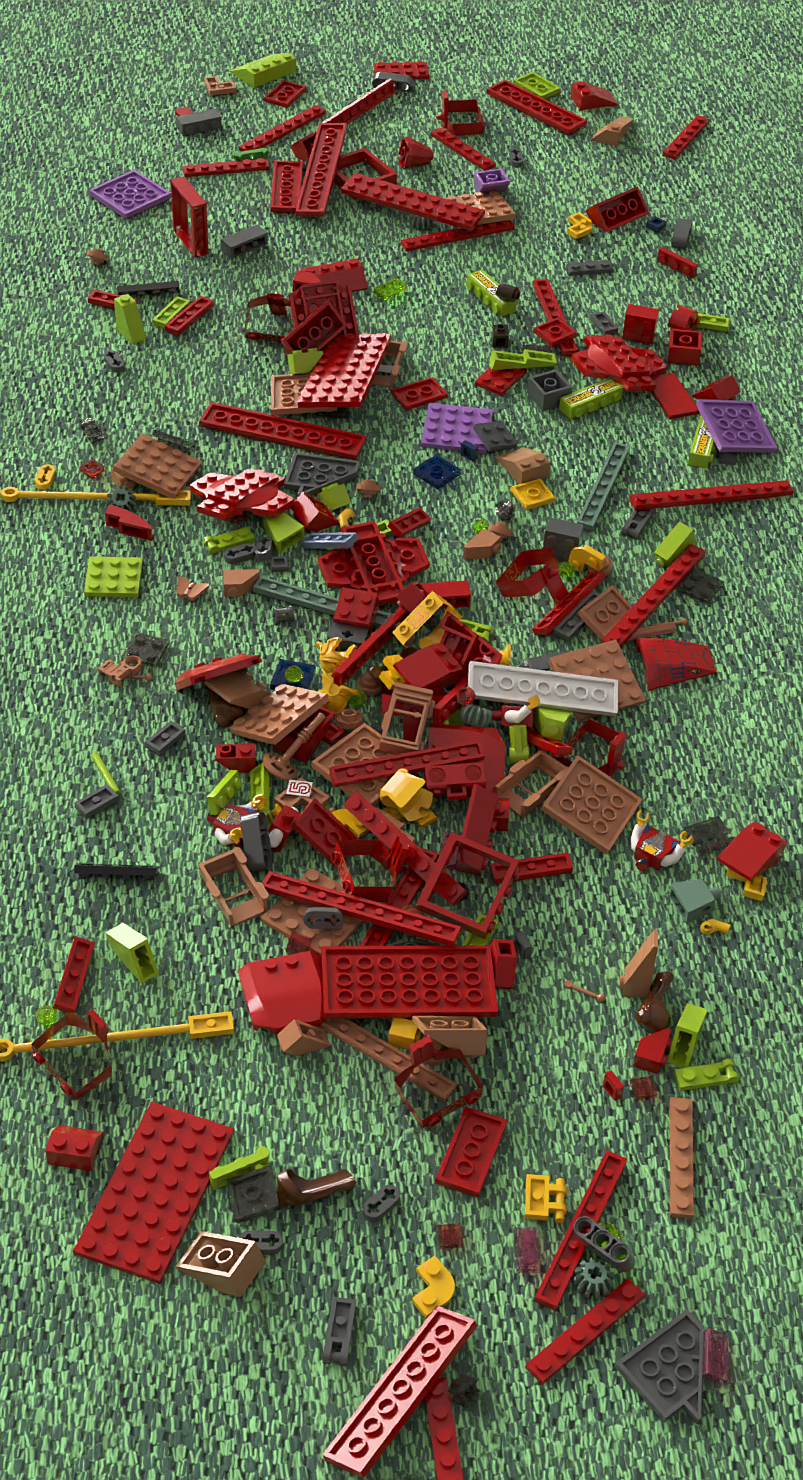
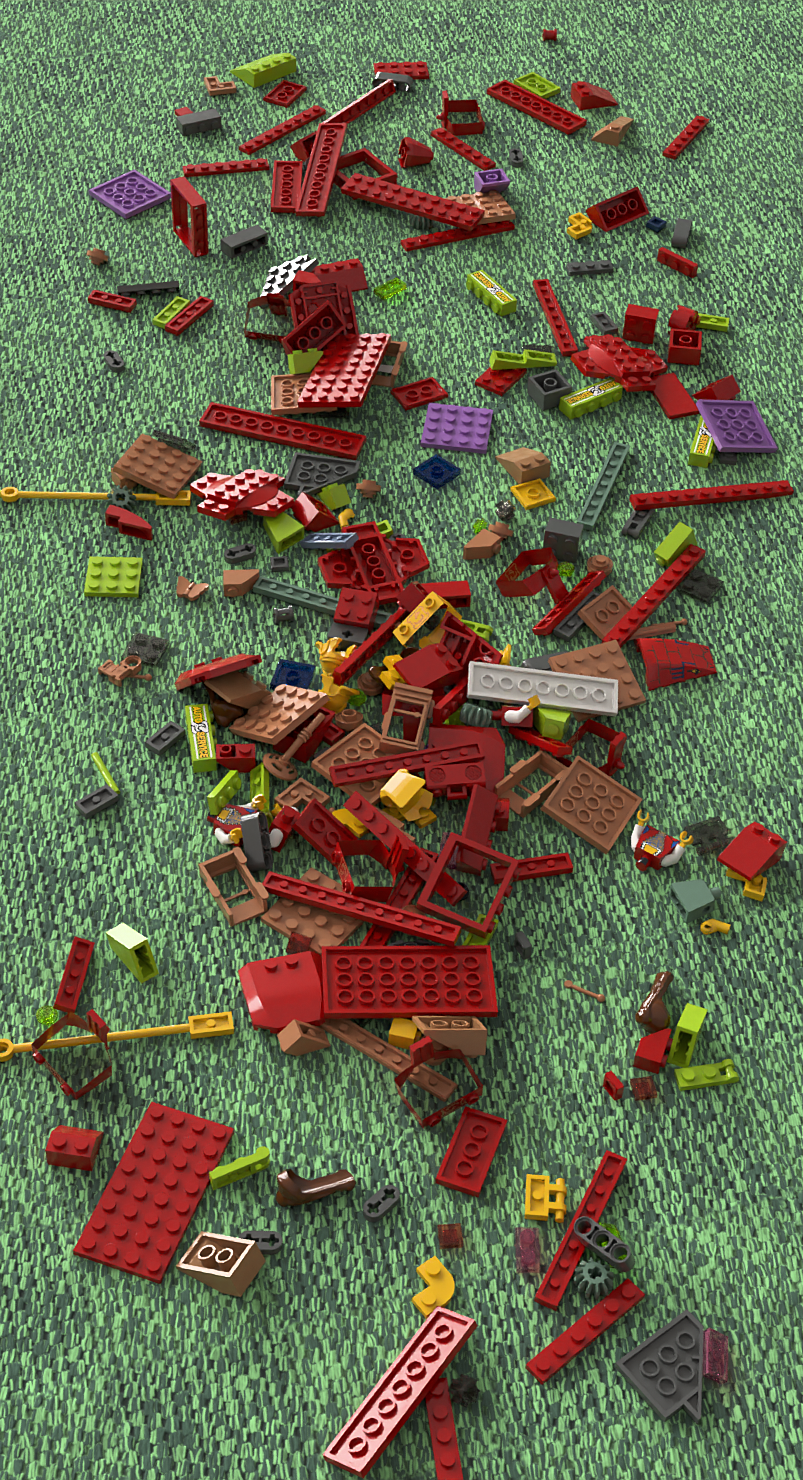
yellow beam [35,464,55,490] -> none
black plate [74,863,159,879] -> none
clear smoke plate [80,418,107,443] -> none
clear red plate [80,458,104,479] -> none
lime slope [114,294,146,344] -> none
lime plate [203,527,255,554] -> none
clear smoke plate [227,1165,281,1224] -> none
bright green piece [234,148,268,161] -> none
dark grey beam [255,537,274,561] -> none
clear neon green plate [285,666,303,683] -> none
white sticker [286,780,313,797] -> none
dark grey beam [303,907,343,929] -> none
dark grey plate [322,1297,357,1366] -> none
red plate [388,507,432,538] -> none
clear red plate [456,687,475,706] -> none
dark blue plate [460,440,478,462] -> none
dark grey plate [473,421,517,452] -> none
red slope [490,939,517,989] -> none
dark brown brick [492,324,509,348] -> none
dark brown brick [496,284,520,302] -> none
lime piece [509,725,531,764] -> none
red tile [533,317,577,348] -> none
yellow plate [567,545,606,573] -> none
nougat wedge [619,930,658,998] -> none
nougat plate [669,1097,694,1219] -> none
none -> lime brick [185,704,220,773]
none -> wing [259,254,319,308]
none -> red bush [542,29,557,41]

